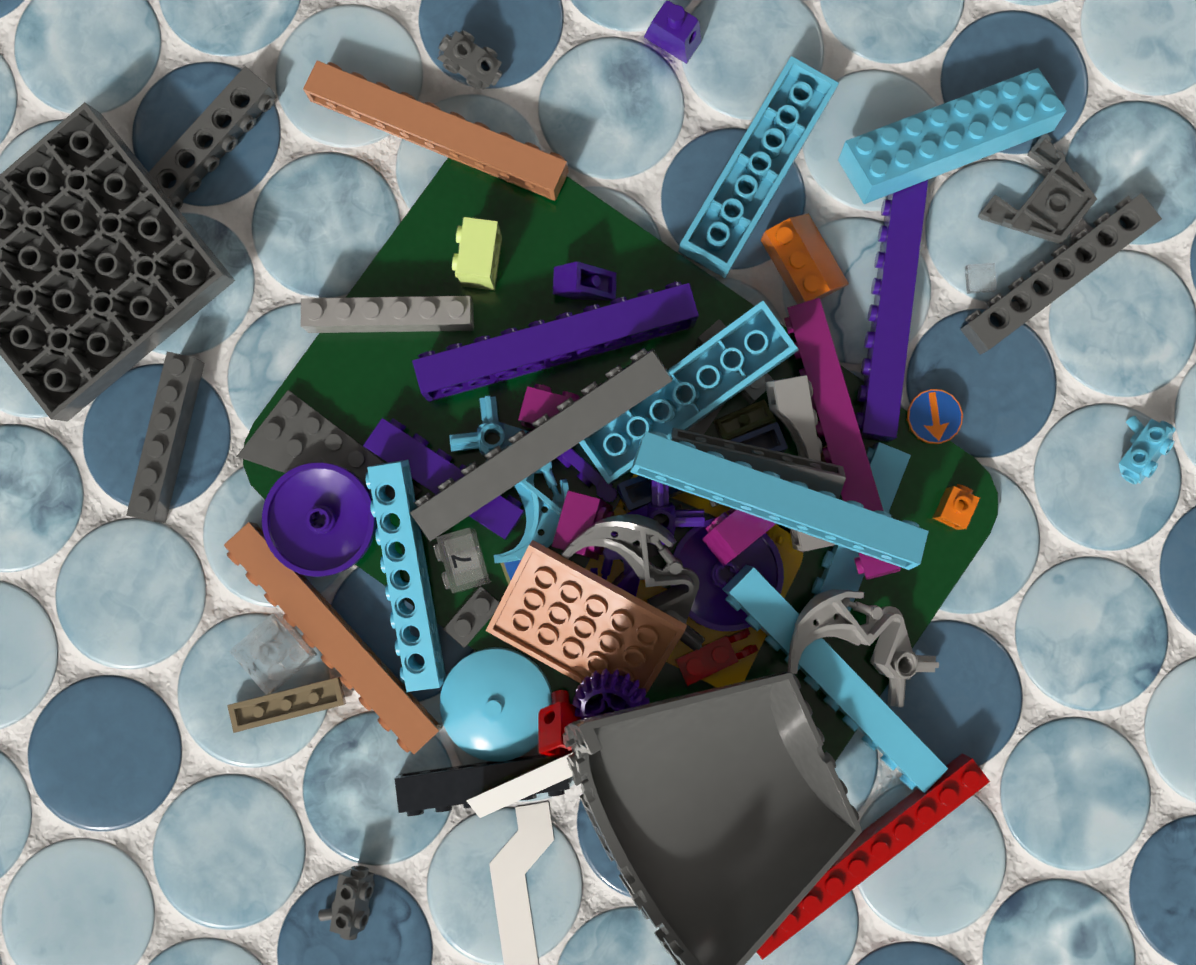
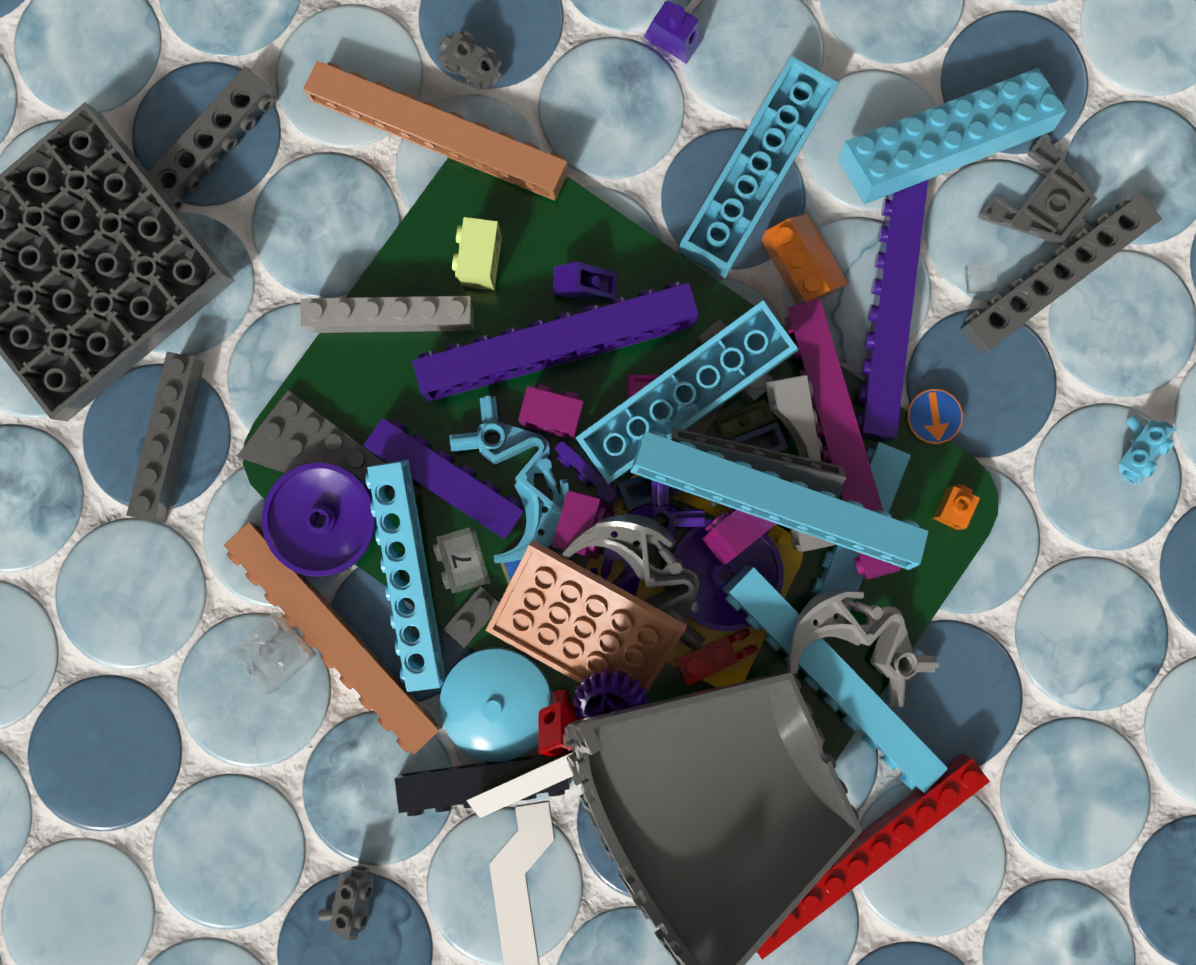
dark tan plate [227,677,346,733] -> none
dark grey brick [410,348,673,541] -> none

